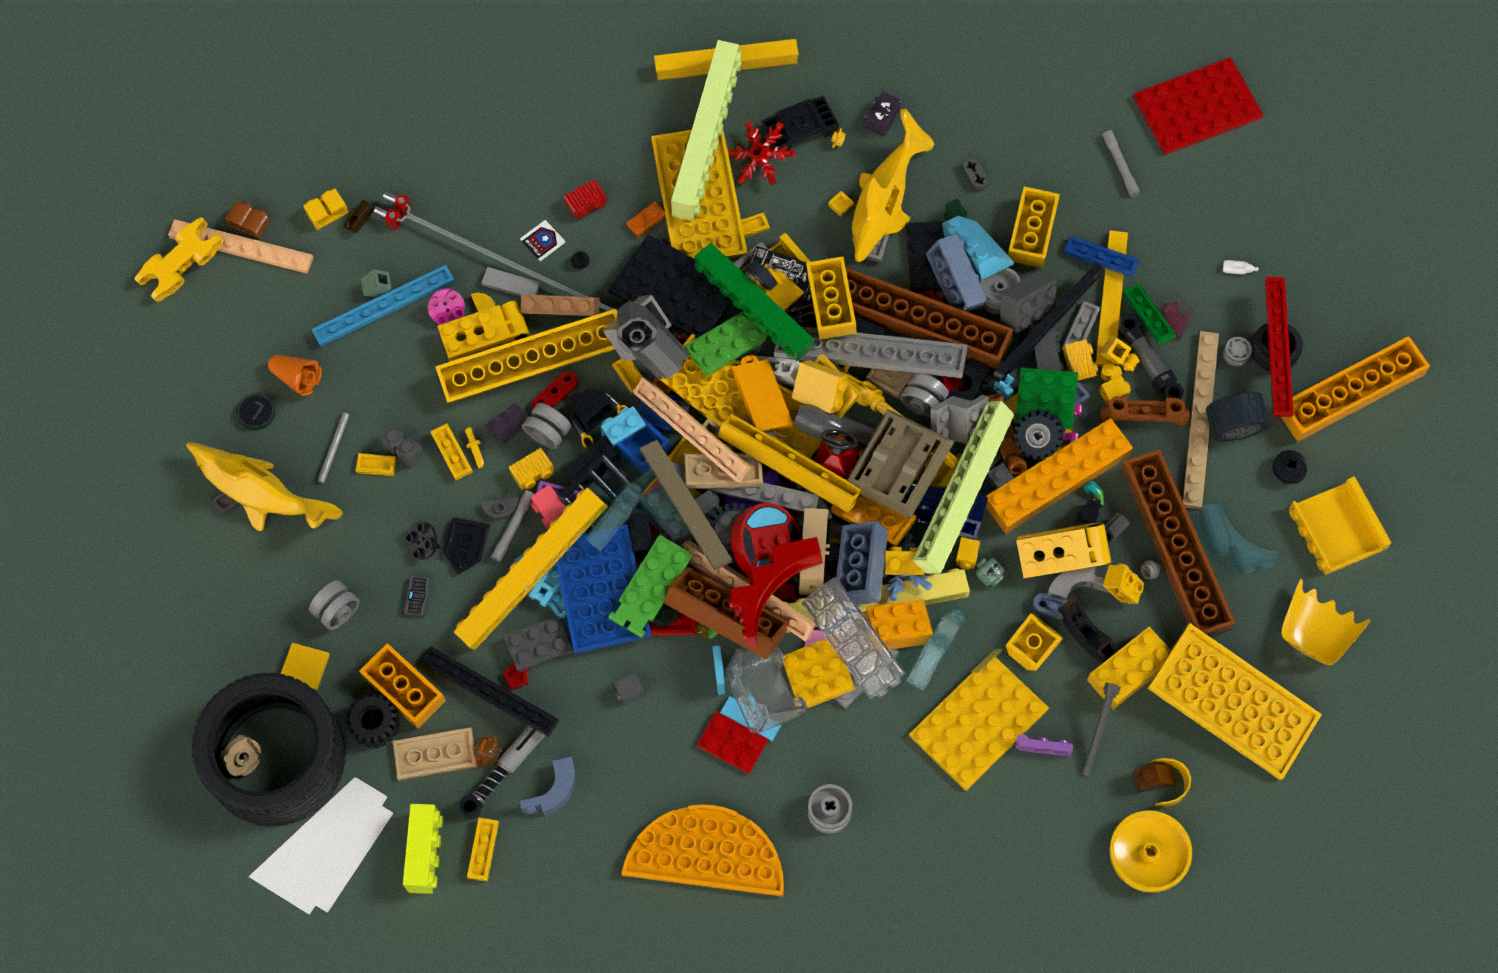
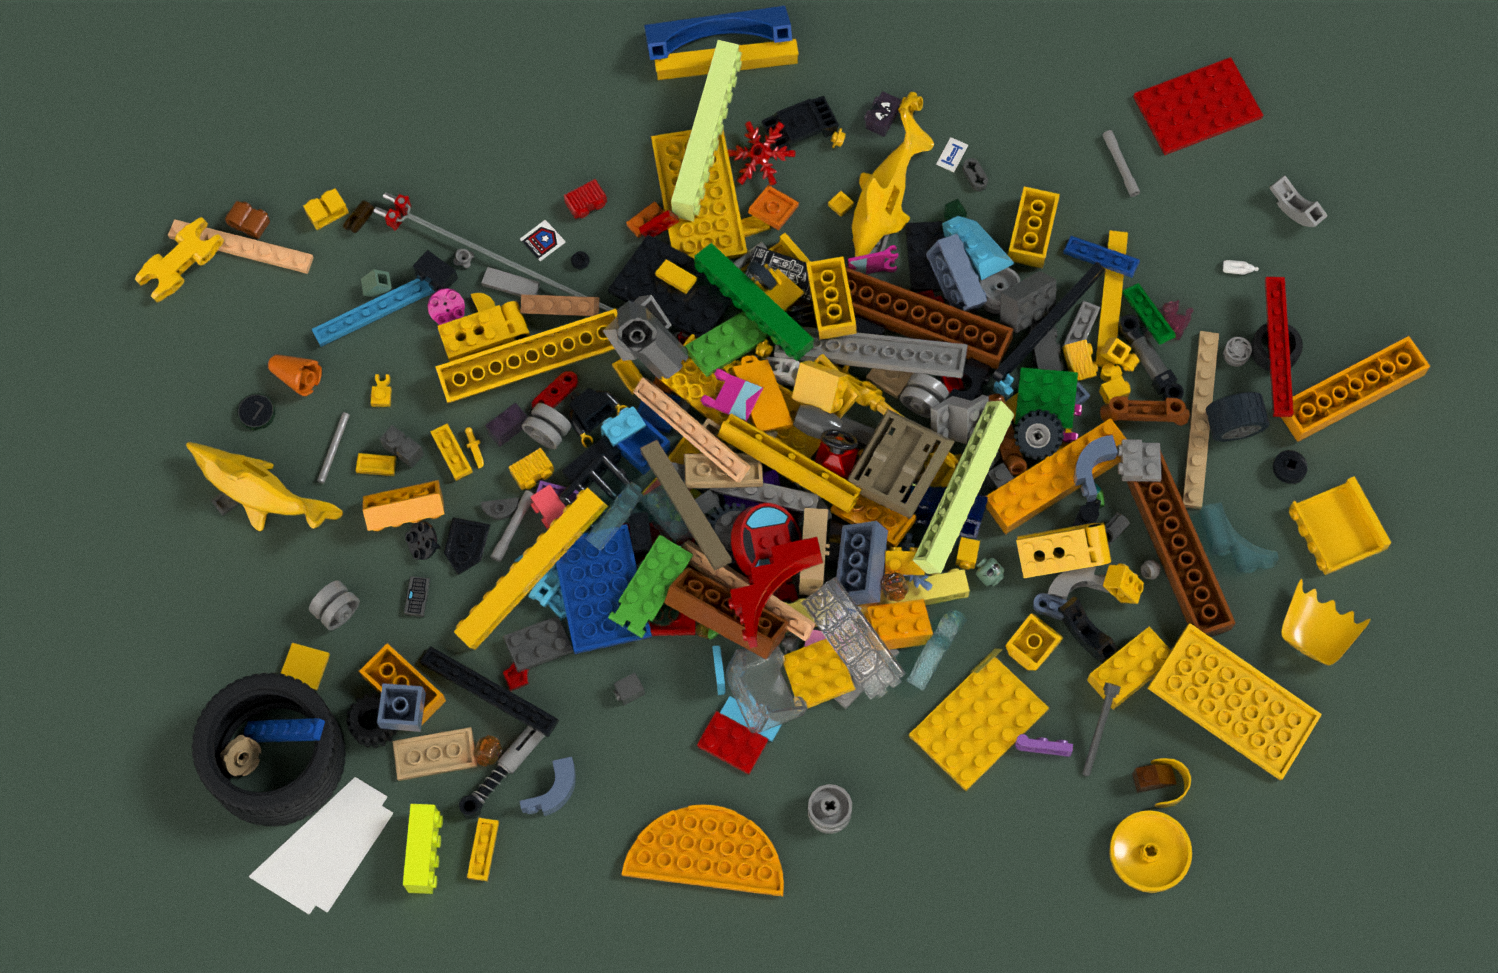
none -> blue plate [244,718,325,742]
none -> light orange brick [363,480,444,531]
none -> yellow plate [370,374,392,407]
none -> sand blue brick [377,683,426,732]
none -> black brick [413,250,458,291]
none -> light grey plate [453,249,474,268]
none -> red plate [639,210,680,237]
none -> blue arch [644,6,792,60]
none -> yellow tile [655,259,697,294]
none -> dark pink flag [701,369,763,422]
none -> orange plate [748,185,799,230]
none -> yellow plate [755,339,773,359]
none -> dark grey plate [782,632,798,654]
none -> dark pink flag [847,245,899,274]
none -> clear orange head [881,571,909,602]
none -> yellow plate [898,92,923,120]
none -> white sticker [936,137,968,172]
none -> sand blue arch [1074,435,1118,502]
none -> light grey plate [1117,439,1161,482]
none -> light grey arch [1269,176,1328,227]

